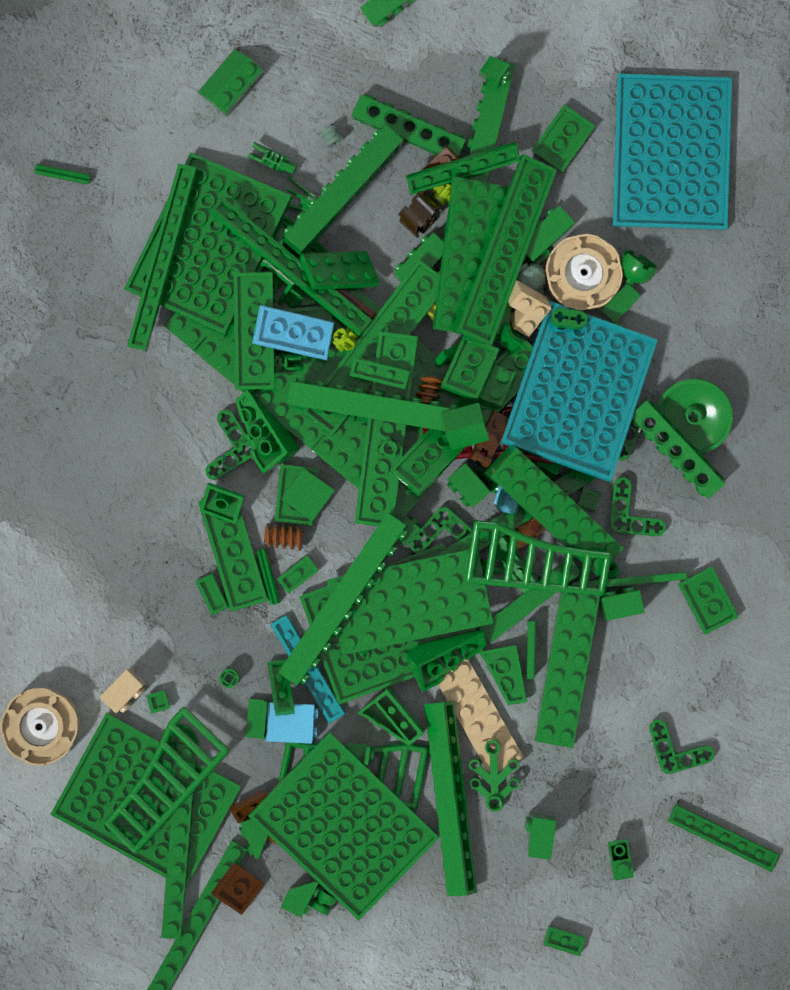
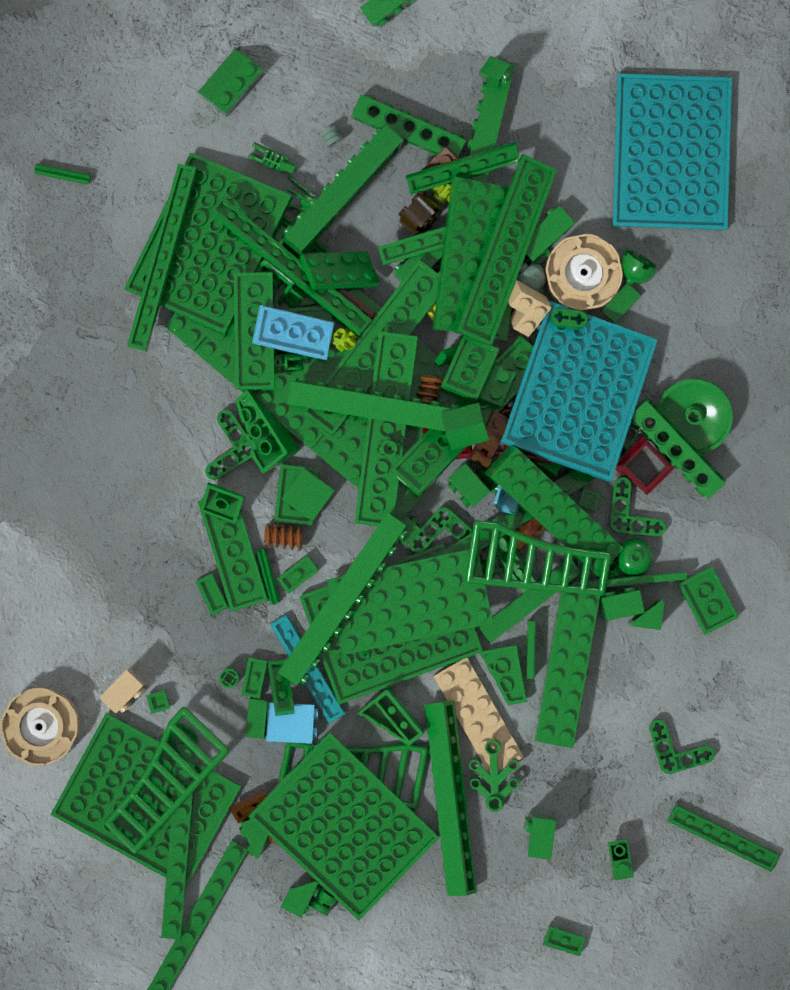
reddish brown plate [211,862,264,915] -> none
green bracket [347,742,374,765] -> none
green tile [349,357,411,389] -> none
green wedge [406,630,486,692] -> none
green slope [500,322,522,351] -> none
green plate [531,104,595,173] -> none
none -> green plate [241,657,268,699]
none -> green plate [378,227,446,266]
none -> dark red piece [615,434,675,495]
none -> green cylinder [615,538,653,576]
none -> green slope [628,600,664,630]

